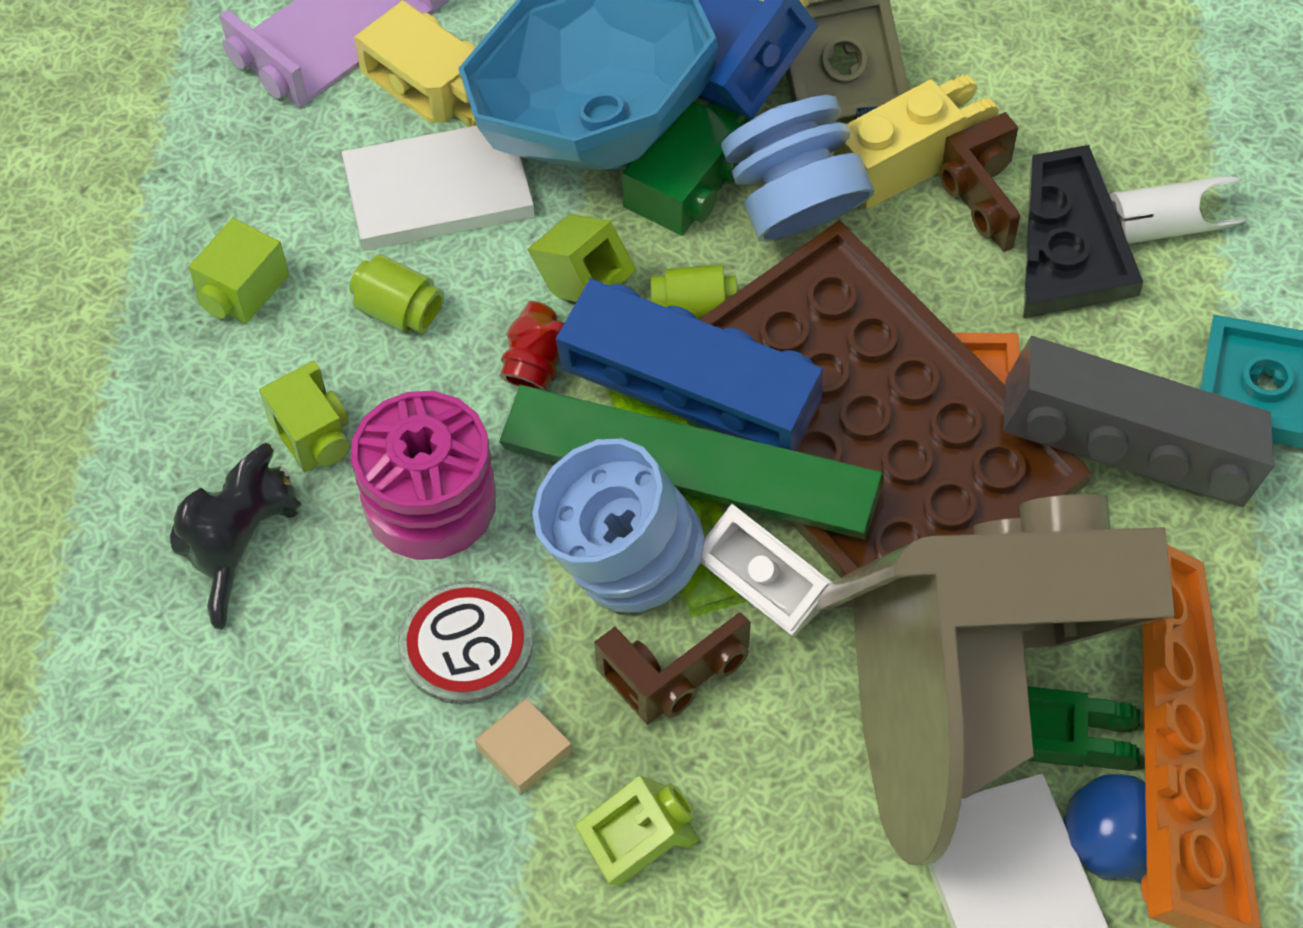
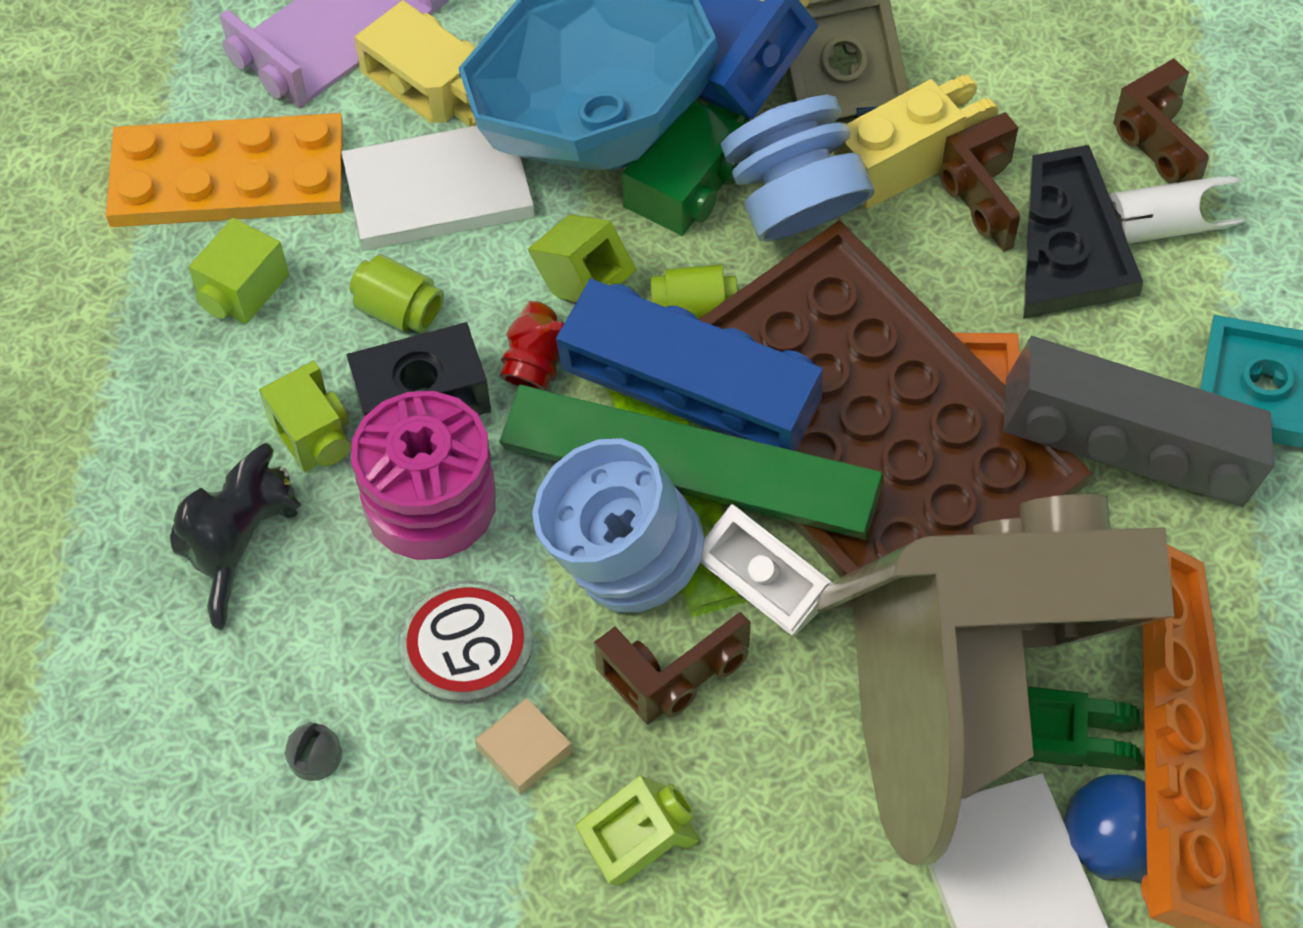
none -> light orange plate [106,113,344,227]
none -> dark grey hinge [285,722,342,781]
none -> black brick [346,322,491,417]
none -> reddish brown bracket [1113,58,1209,183]

